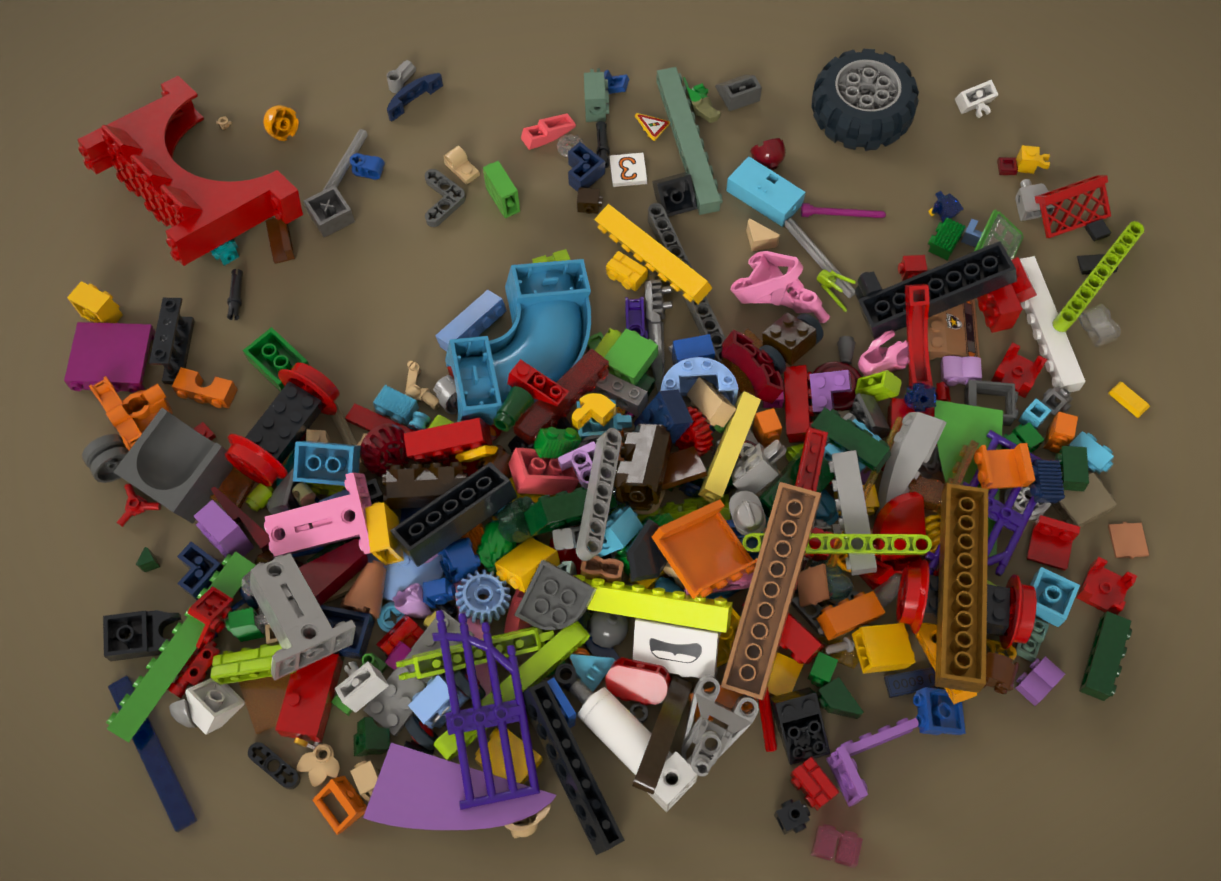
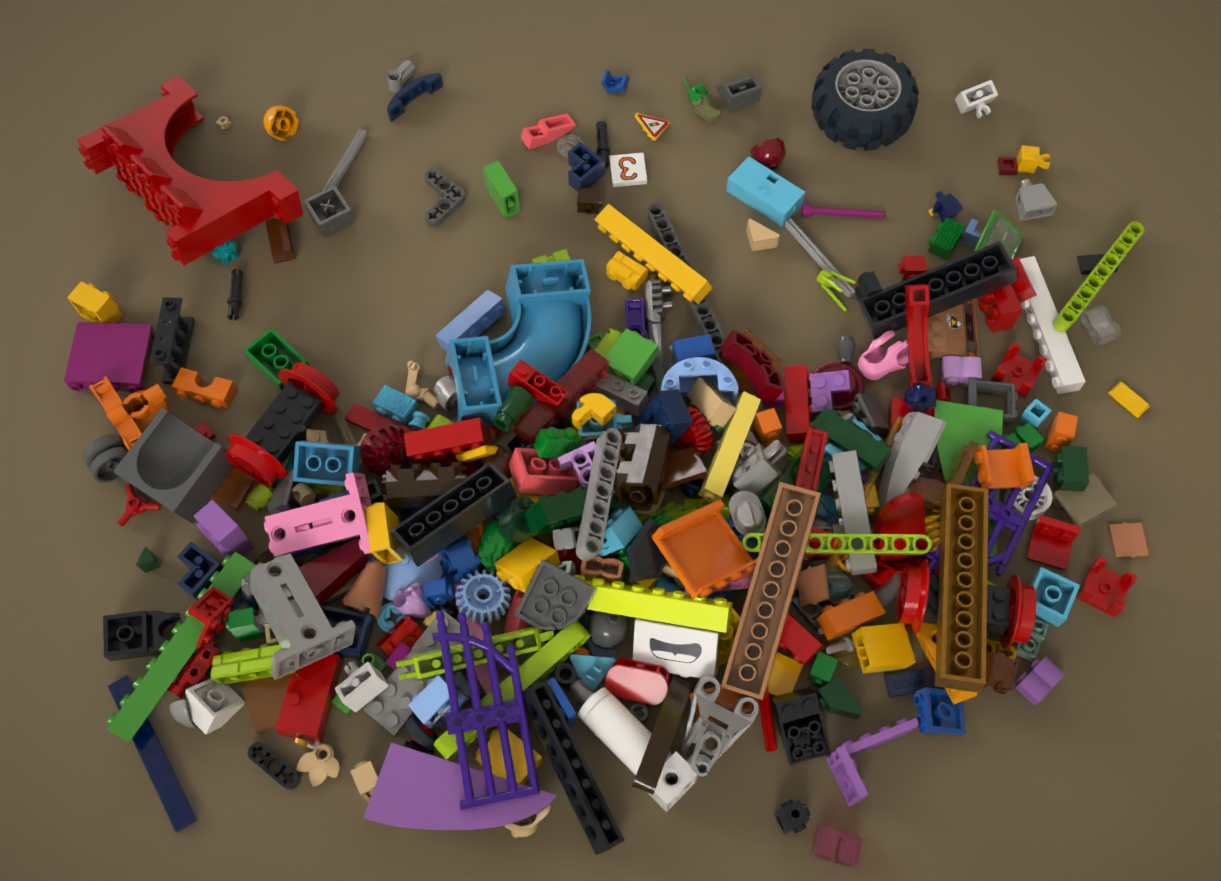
dark red slope [211,486,270,552] -> none
orange tile [312,775,367,835] -> none
blue piece [349,153,385,180] -> none
dark green brick [353,717,390,757] -> none
tan plate [444,146,480,185] -> none
sand green brick [584,68,609,122] -> none
black slope [652,172,697,217] -> none
sand green brick [656,67,723,215] -> none
bright pink connector [730,251,830,323] -> none
dark brown brick [759,313,824,375] -> none
red brick [790,757,839,810] -> none
lime brick [855,370,902,401] -> none
dark blue brick [1030,459,1065,503] -> none
red fence [1035,175,1111,238] -> none
flat silver brick [1041,387,1073,416] -> none
medium azure brick [1069,431,1114,474] -> none
dark green brick [1079,611,1132,701] -> none
black tile [1085,219,1112,242] -> none

